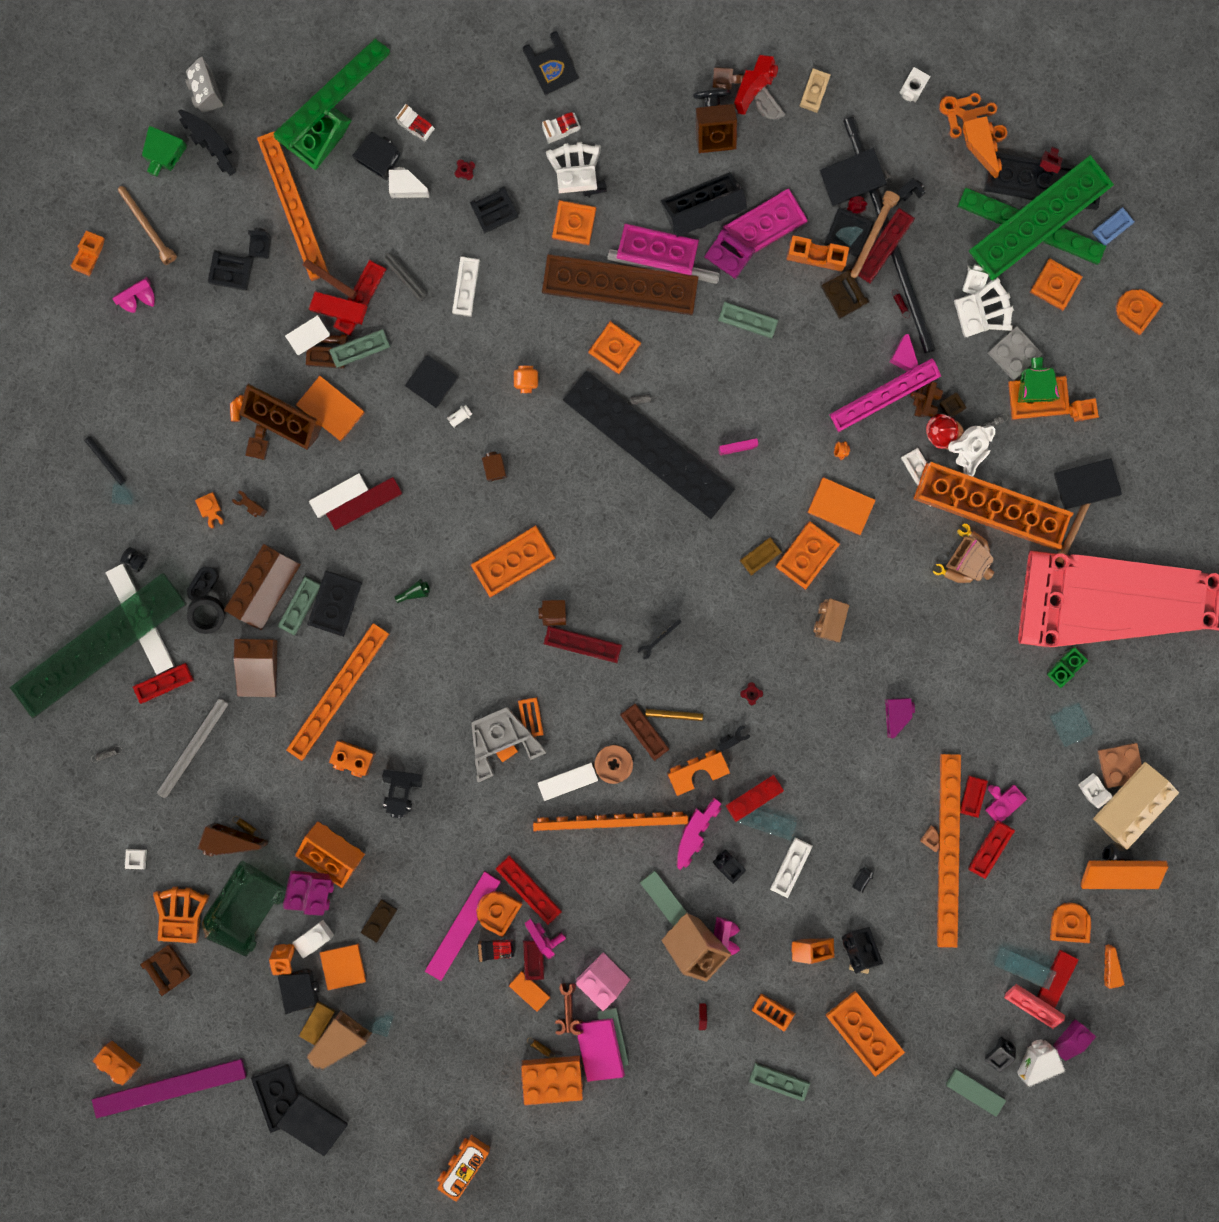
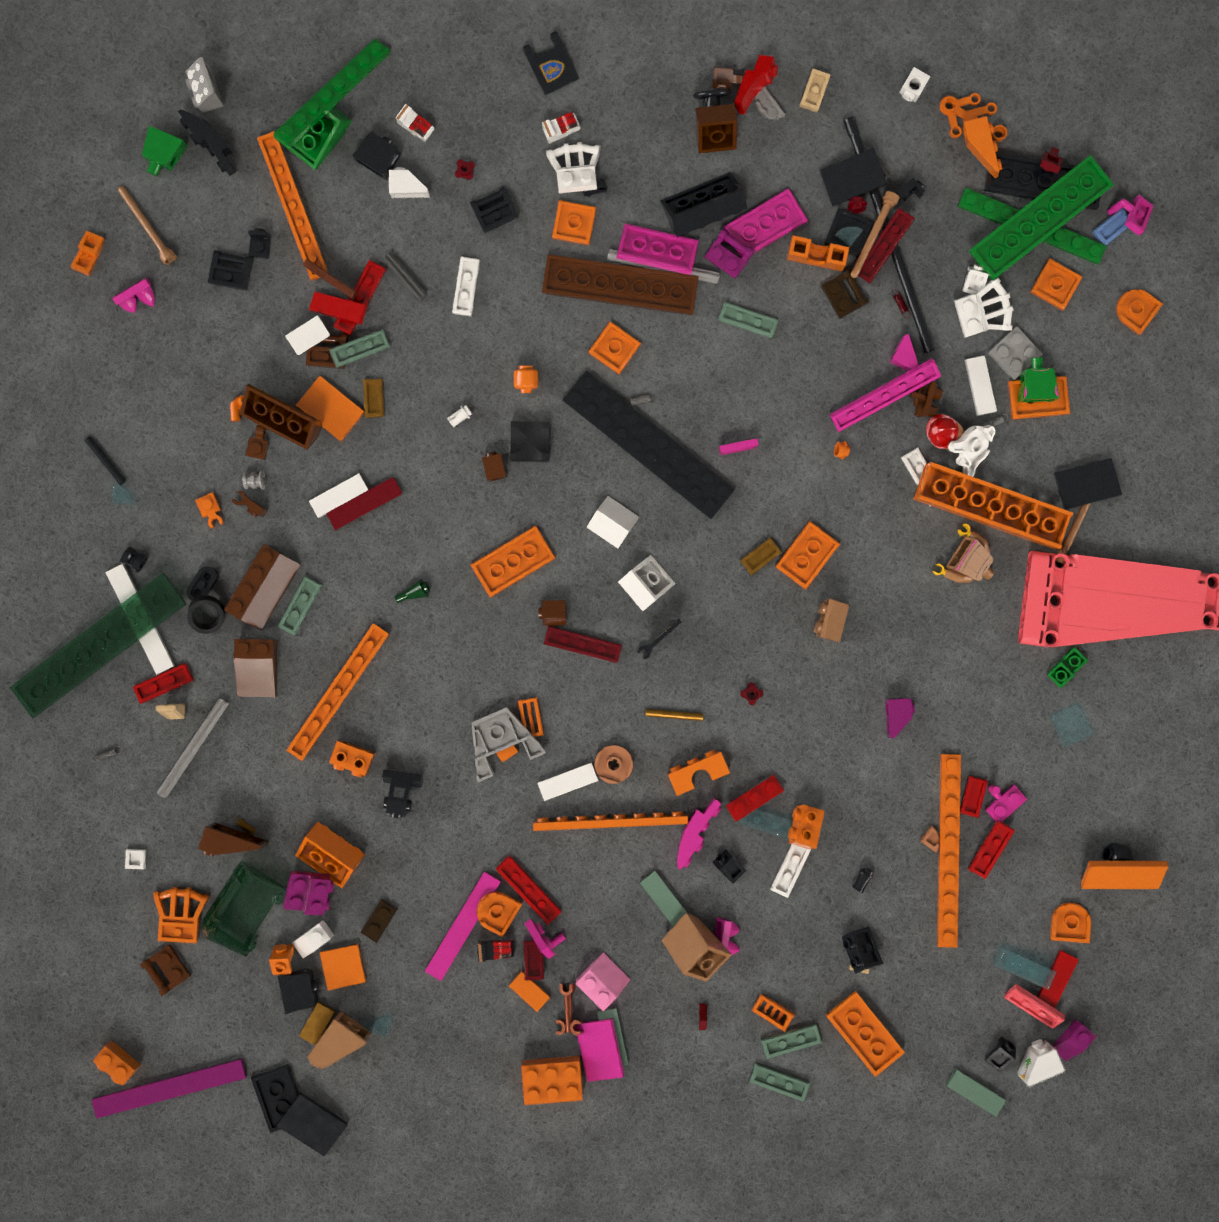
black tile [307,570,362,637] -> none
black tile [405,355,458,409] -> none
brick [437,1135,490,1202] -> none
pearl gold piece [527,1038,555,1058] -> none
copper tile [620,704,669,761] -> none
black plate [717,725,750,752] -> none
orange slope [791,938,834,964] -> none
orange tile [807,477,876,535] -> none
dark brown plate [939,392,967,418] -> none
orange bracket [1070,398,1099,422] -> none
white bracket [1078,773,1113,808] -> none
tan slope [1093,762,1179,850] -> none
nougat plate [1098,743,1142,788] -> none
orange slope [1104,944,1125,989] -> none
none -> tan slope [156,703,186,719]
none -> light grey bush [242,470,266,490]
none -> pearl gold tile [363,378,385,418]
none -> black brick [510,421,550,462]
none -> white slope [587,496,639,548]
none -> white slope [618,555,675,611]
none -> sand green tile [761,1023,822,1059]
none -> orange brick [788,805,825,849]
none -> white tile [965,355,997,416]
none -> dark pink plate [1107,194,1153,236]

